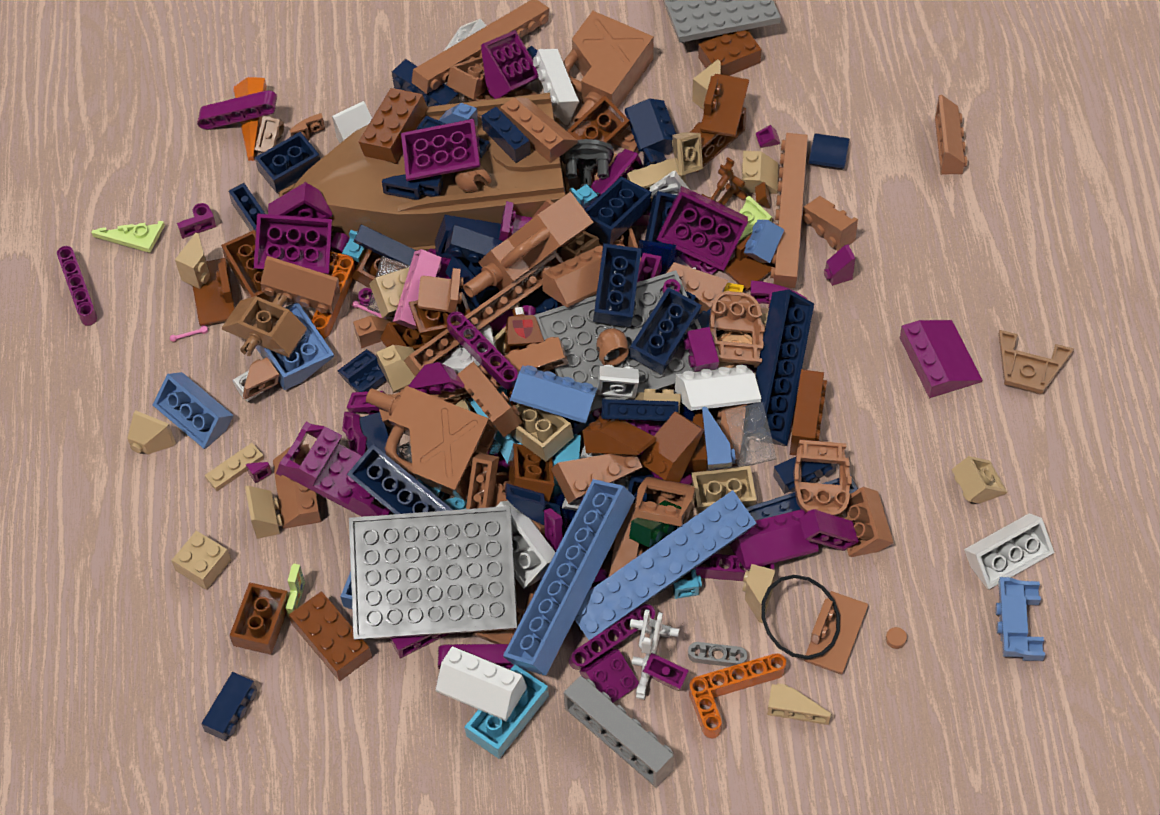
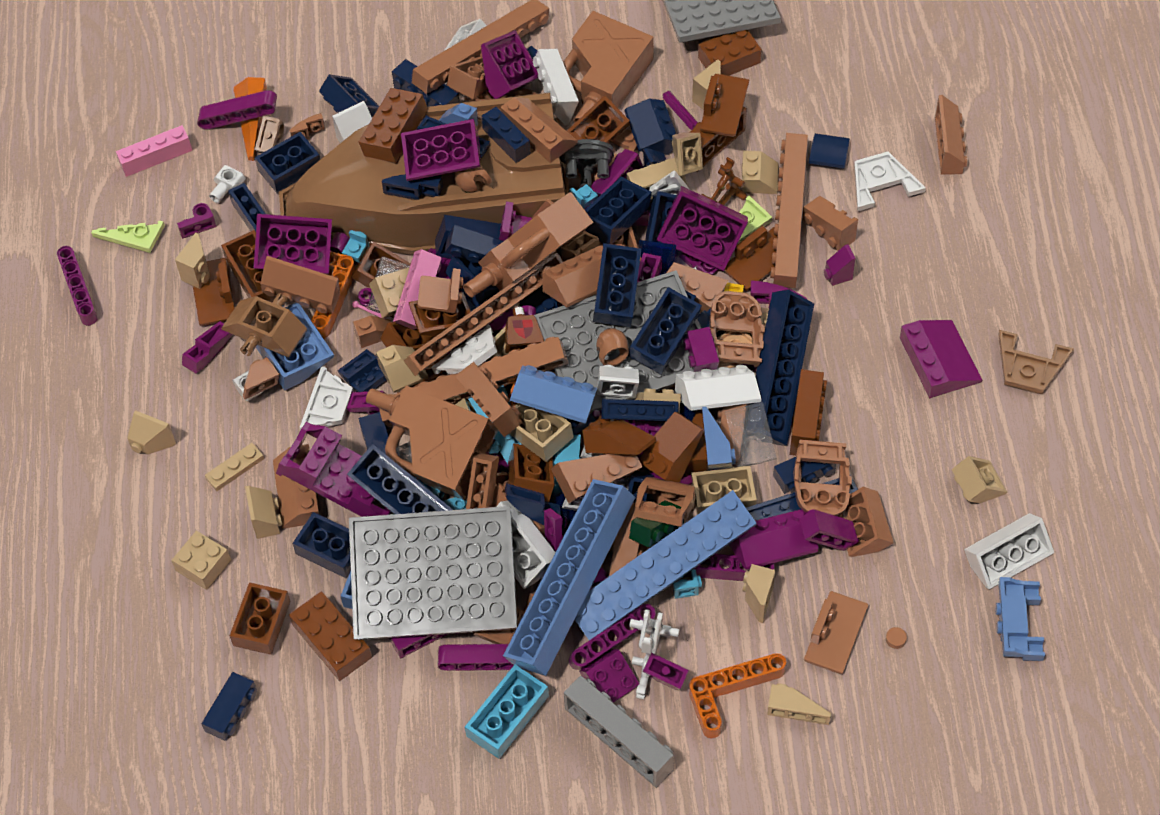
medium blue slope [153,372,234,449] -> none
bright pink hinge [170,326,208,342] -> none
magenta slope [246,462,272,483] -> none
magenta slope [268,182,332,219] -> none
yellowish green tile [285,563,305,617] -> none
magenta tile [342,411,367,456] -> none
dark blue tile [353,224,416,268] -> none
magenta slope [408,362,464,394] -> none
white slope [436,646,527,721] -> none
magenta beam [447,311,518,389] -> none
magenta bush [663,279,680,294] -> none
light grey beam [688,642,747,667] -> none
medium blue brick [744,220,784,263] -> none
dark orange slope [755,182,771,209] -> none
magenta slope [756,125,781,148] -> none
black piece [761,574,840,659] -> none
none -> bright pink brick [116,125,192,177]
none -> magenta slope [182,321,233,374]
none -> white piece [209,165,246,203]
none -> dark blue brick [292,512,351,578]
none -> white wing [300,366,353,430]
none -> dark blue slope [319,74,379,117]
none -> magenta axle [663,90,698,130]
none -> white wing [854,152,926,211]

